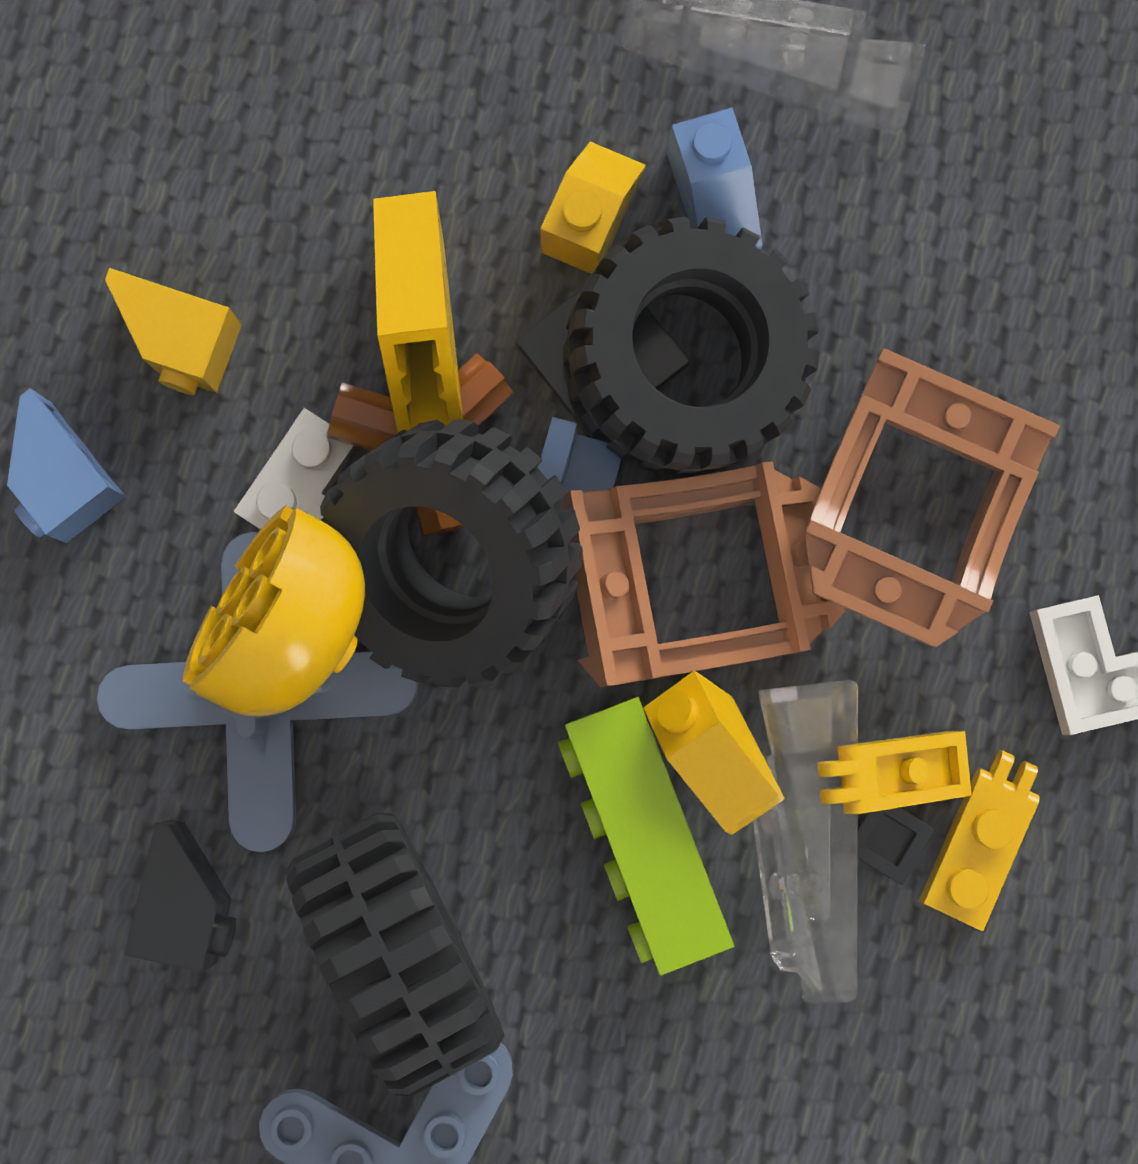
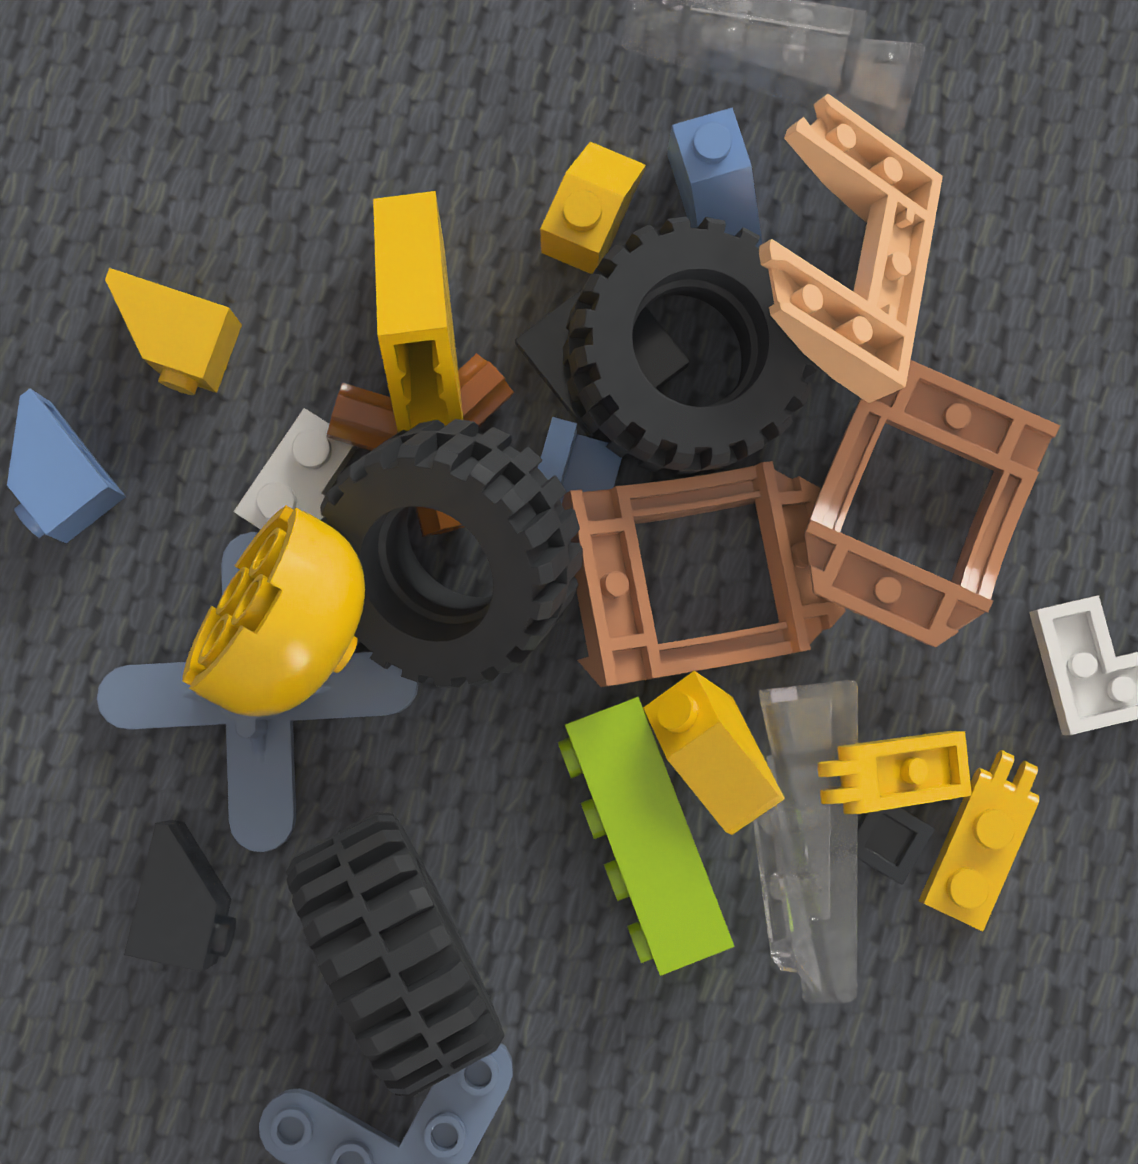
none -> light nougat wedge [759,94,943,403]

